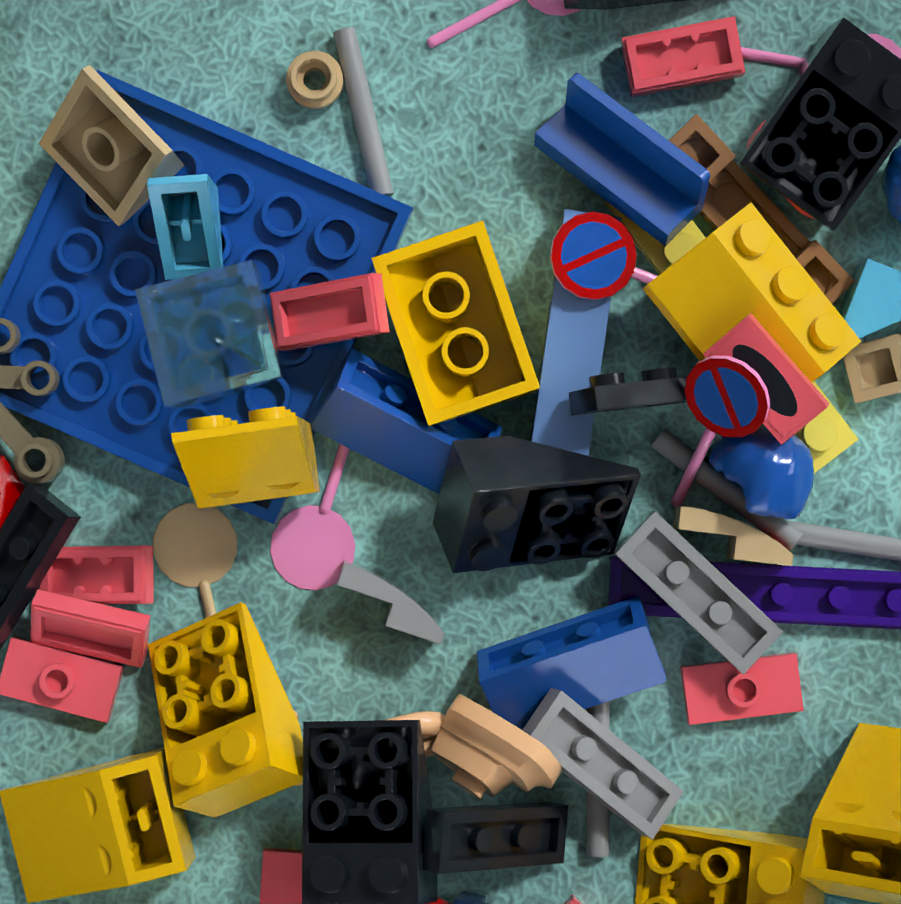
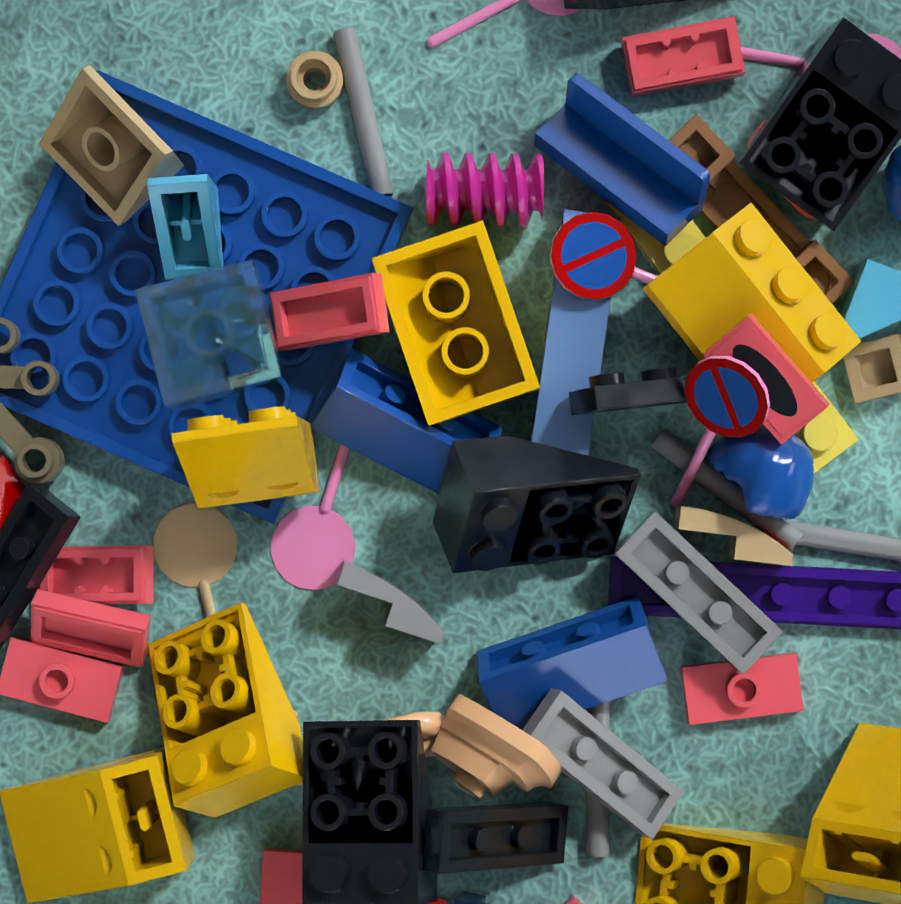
none -> dark pink piece [426,152,544,227]

